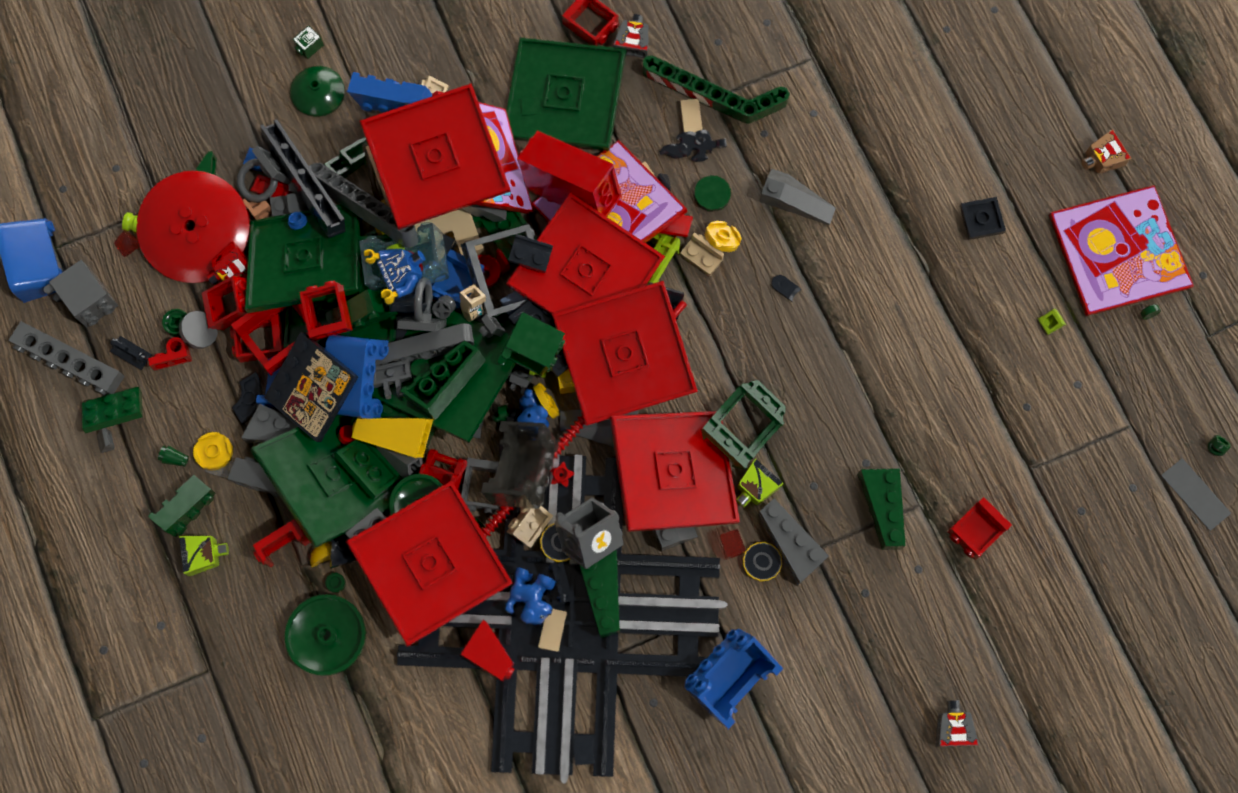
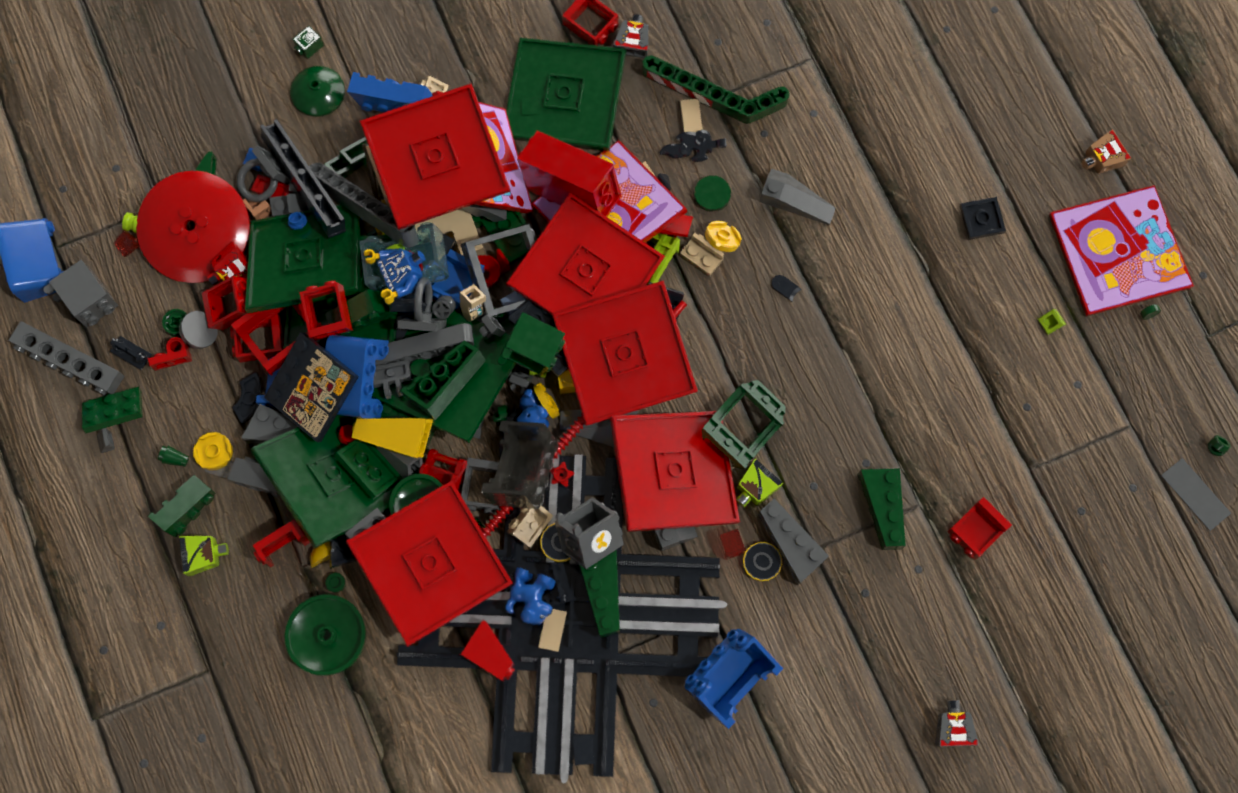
black plate [508,234,553,273] -> none

